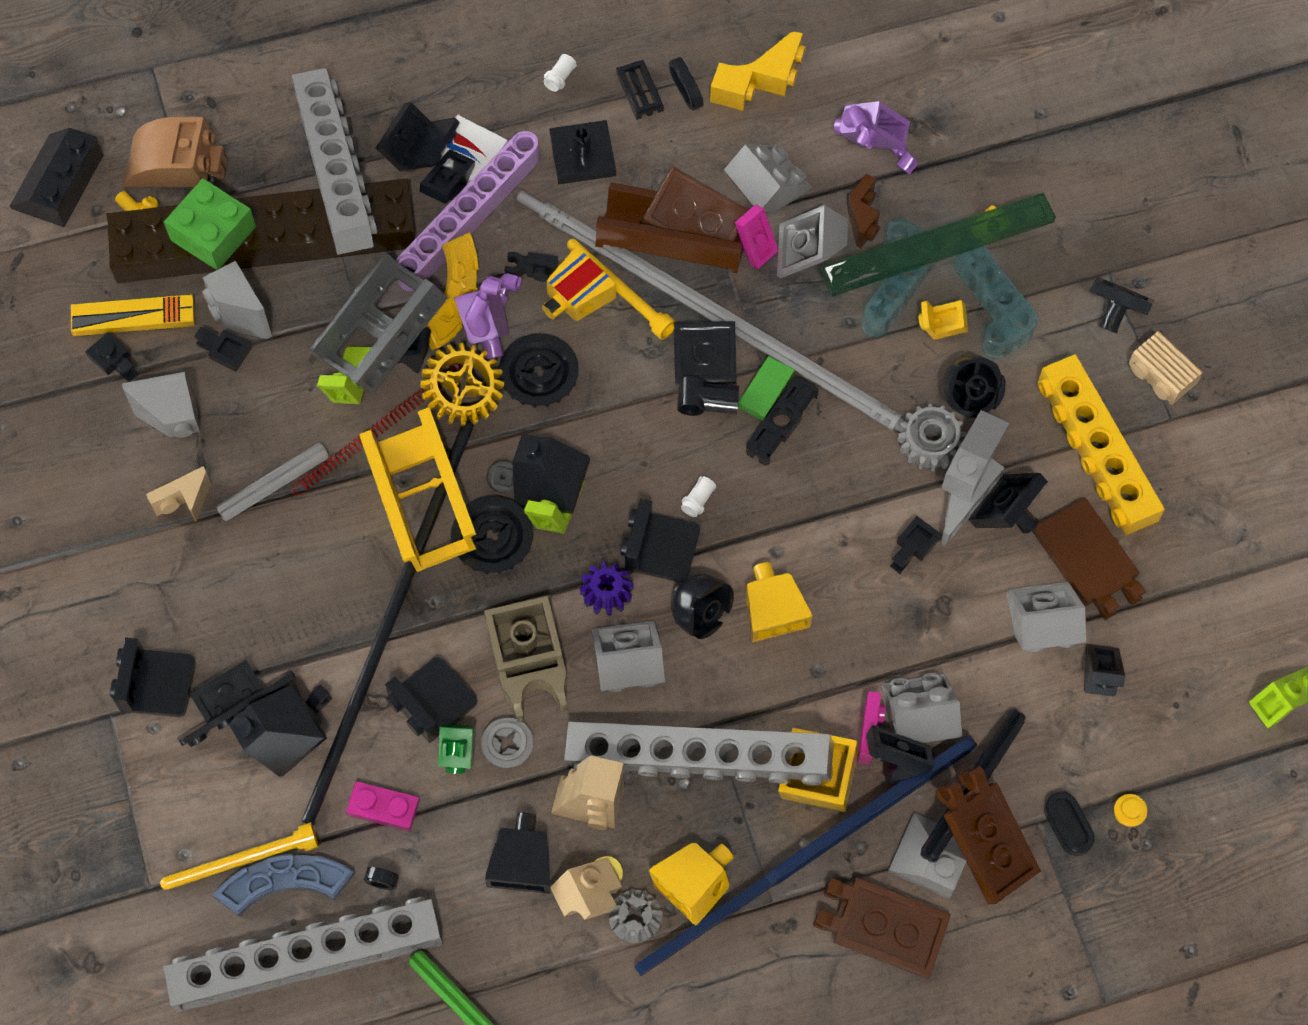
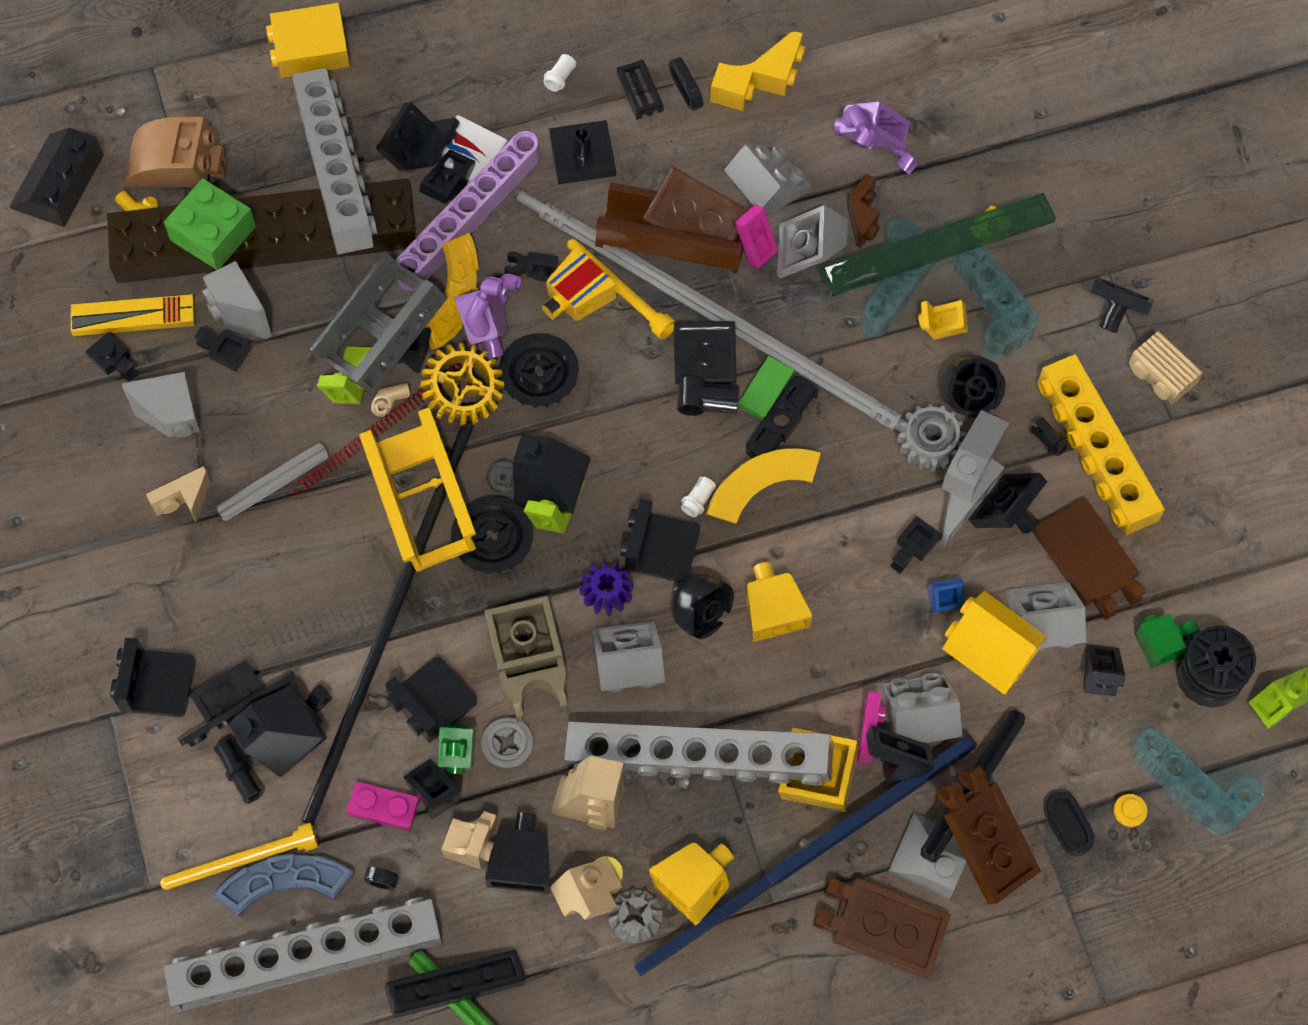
none -> black pin [214,739,263,804]
none -> yellow brick [266,3,350,78]
none -> tan arm [371,382,411,417]
none -> black tile [384,950,526,1019]
none -> black slope [403,759,461,819]
none -> tan brick [441,811,498,870]
none -> yellow tile [705,449,821,524]
none -> blue slope [927,578,964,613]
none -> yellow brick [942,591,1048,695]
none -> black pin [1030,417,1070,456]
none -> clear light blue beam [1131,728,1263,836]
none -> green brick [1135,613,1200,669]
none -> black wheel [1176,625,1257,708]

